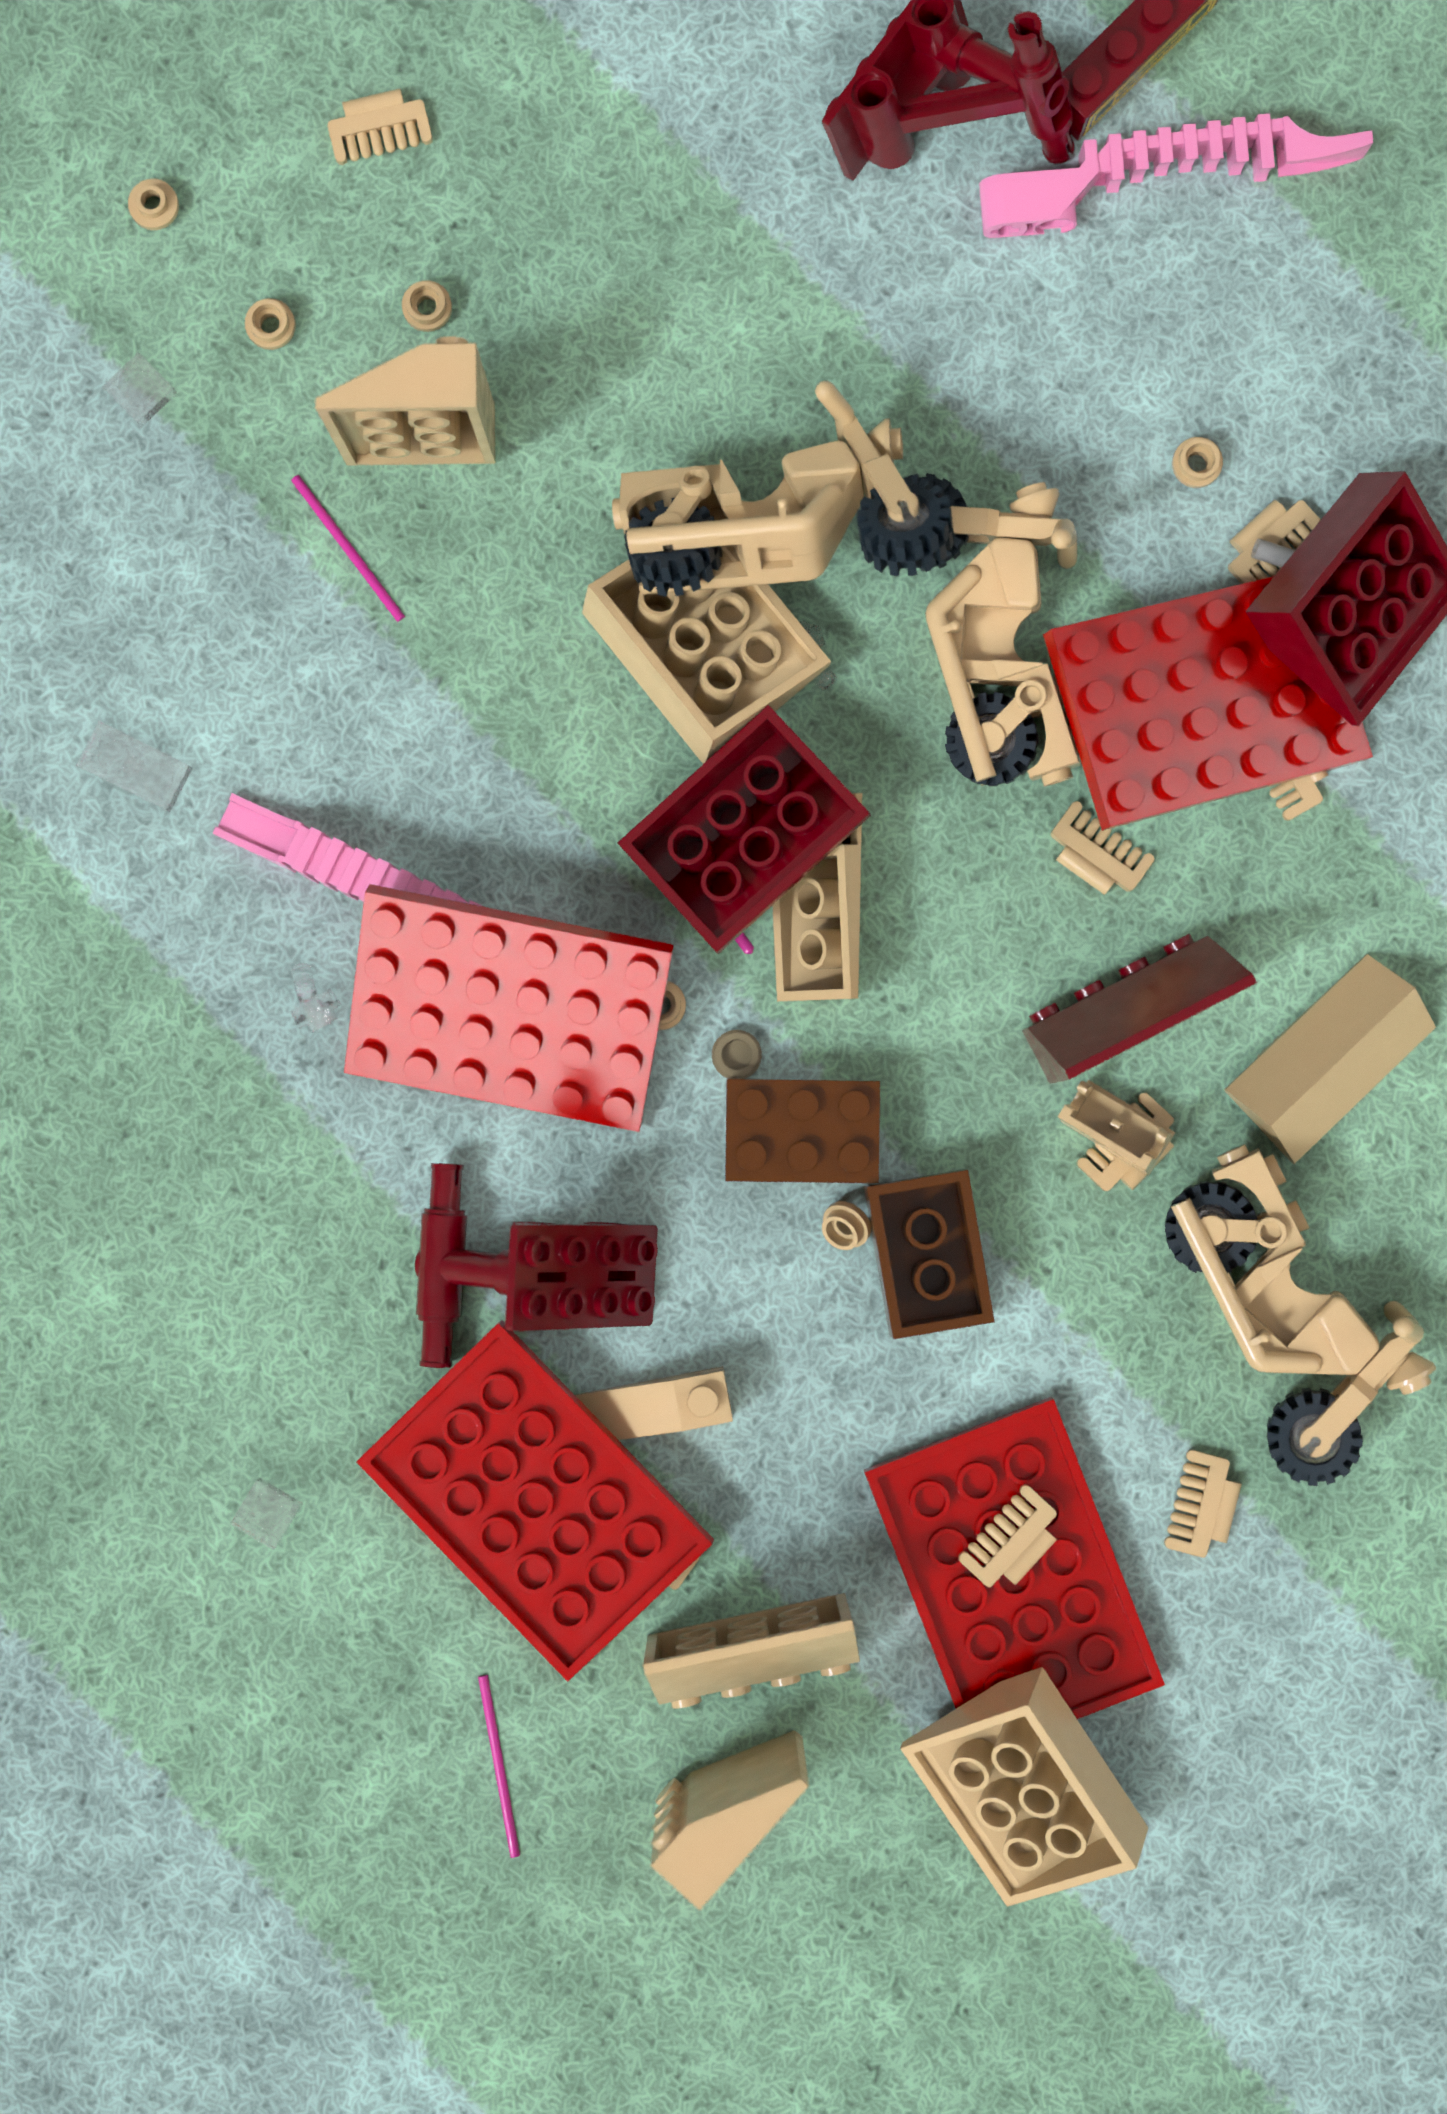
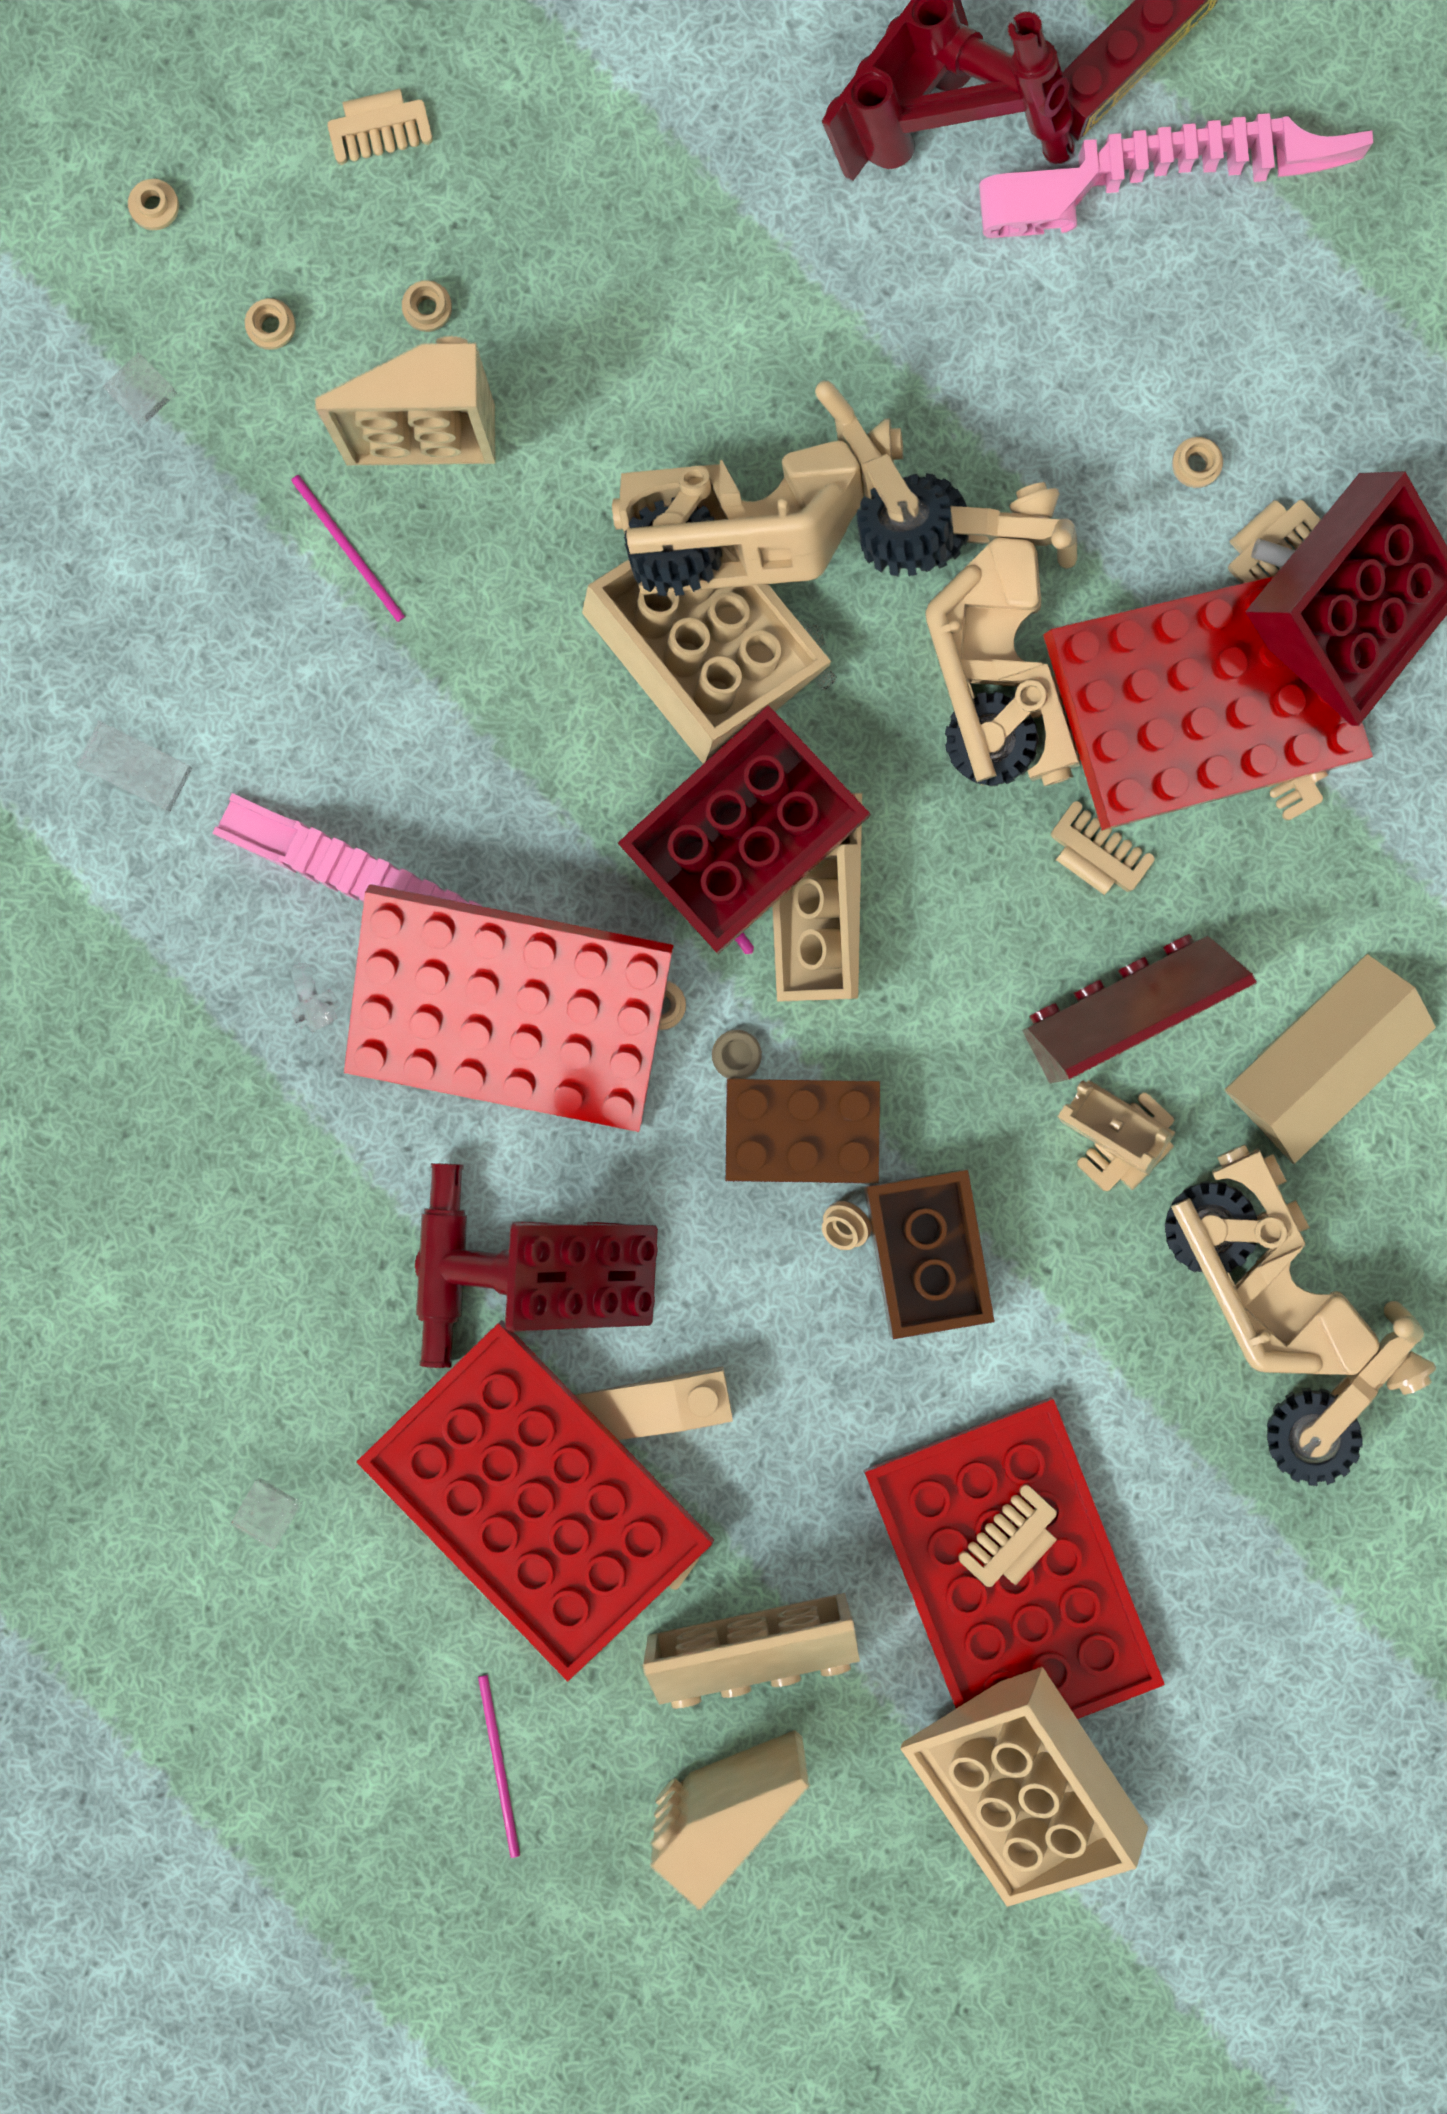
tan piece [1164,1449,1242,1558] -> none

